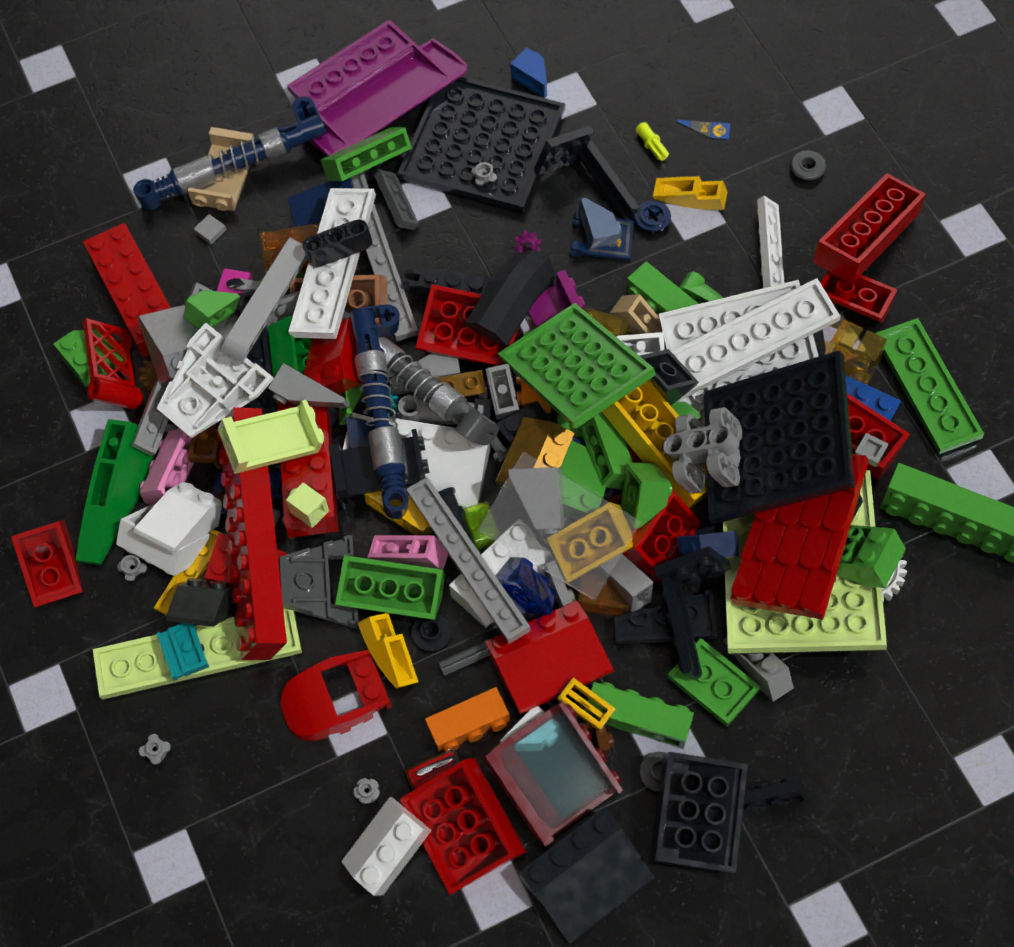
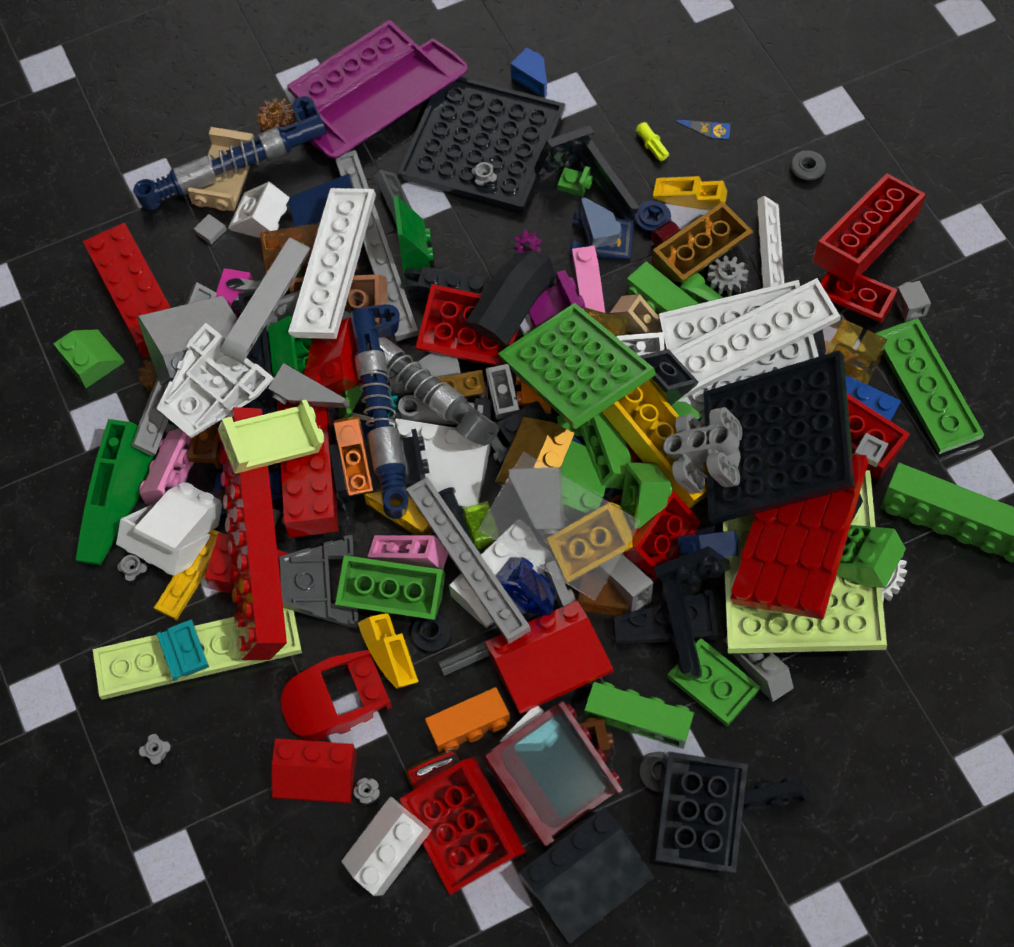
red slope [11,520,83,607] -> none
red piece [83,318,143,410] -> none
pearl dark grey slope [166,578,234,627] -> none
bright green slope [183,290,240,329] -> none
yellowish green brick [286,482,329,528] -> none
black beam [302,219,373,267] -> none
bright green brick [321,127,412,181] -> none
yellow tile [557,678,615,731] -> none
none -> white slope [228,182,289,238]
none -> clear orange gear [257,97,296,131]
none -> red slope [272,739,357,804]
none -> orange slope [334,415,373,495]
none -> green slope [393,196,434,273]
none -> bright green bracket [558,166,593,197]
none -> bright pink slope [572,246,606,320]
none -> pearl gold slope [651,202,753,283]
none -> dark red piece [651,220,681,247]
none -> light grey gear [707,256,748,296]
none -> light grey brick [894,281,931,322]

